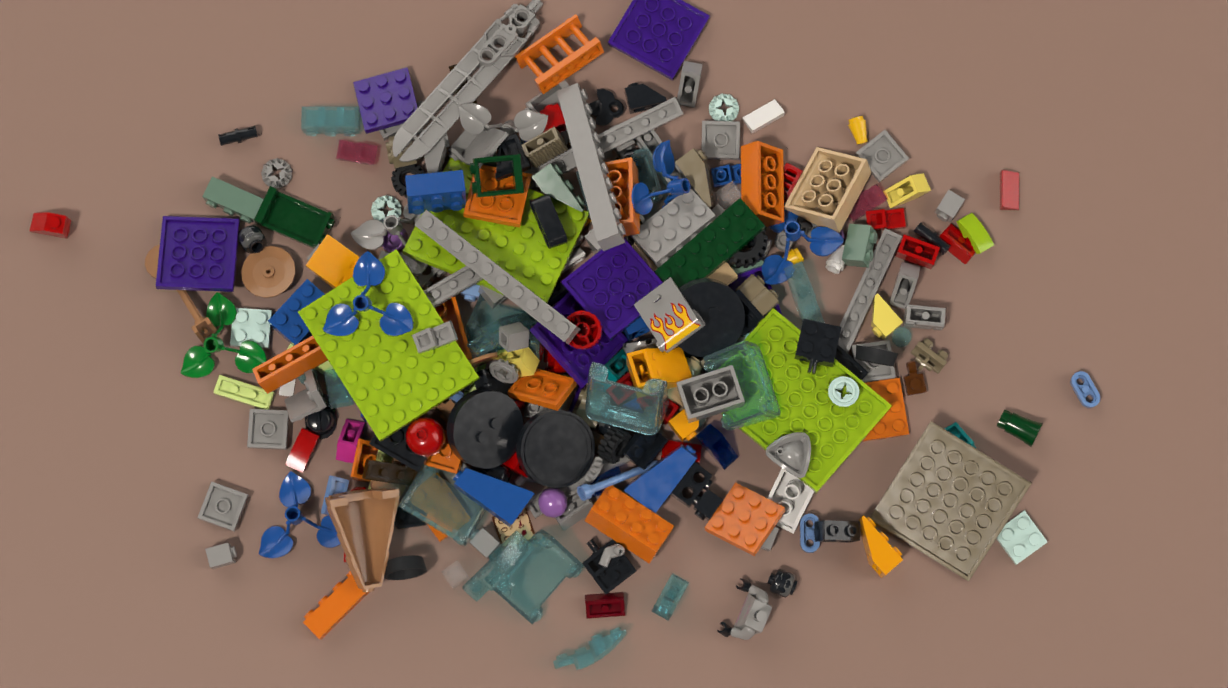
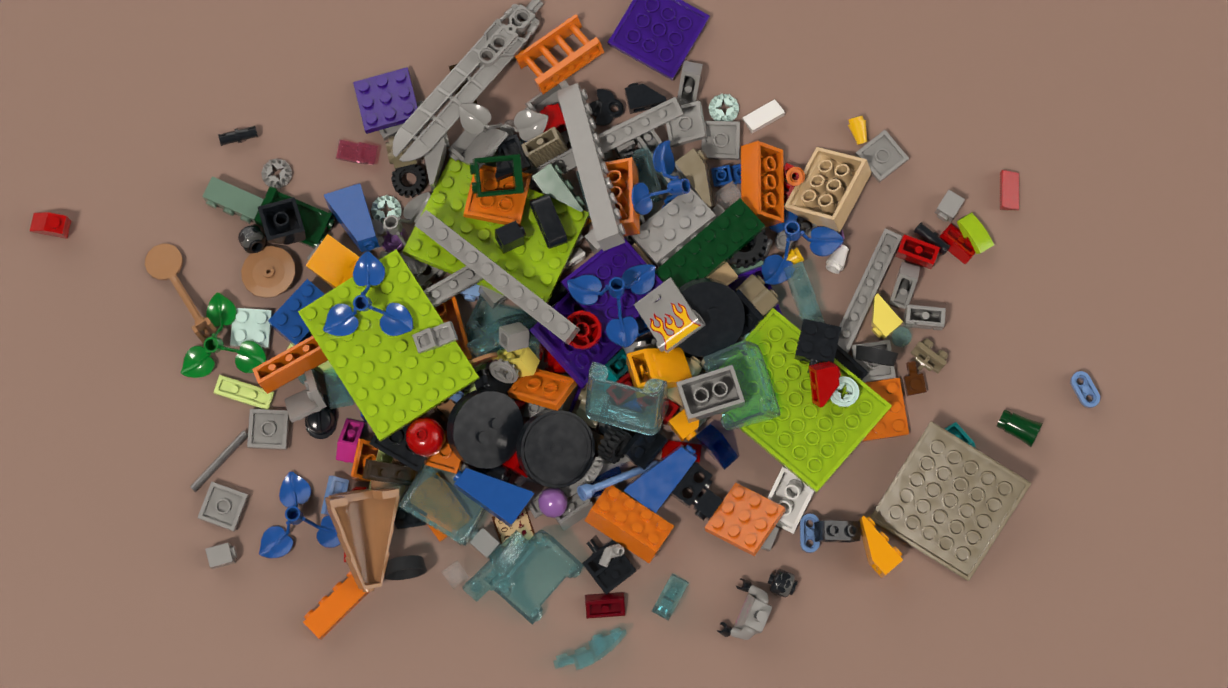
dark purple plate [156,216,240,292] -> none
white sticker [279,379,295,396] -> none
red slope [285,428,320,473] -> none
clear light blue brick [301,107,360,136] -> none
blue brick [405,170,466,214] -> none
light grey hat [766,432,811,478] -> none
sand green brick [842,223,877,268] -> none
clear pink slope [849,184,887,222] -> none
red slope [866,208,906,230] -> none
light yellow slope [883,173,931,208] -> none
light aqua plate [996,510,1047,565] -> none
none -> flat silver bar [190,430,248,492]
none -> black slope [258,197,306,245]
none -> blue slope [324,183,380,252]
none -> black brick [495,221,526,254]
none -> blue plant [567,264,655,348]
none -> light grey plate [666,100,708,148]
none -> orange plate [786,167,805,186]
none -> red slope [809,361,841,408]

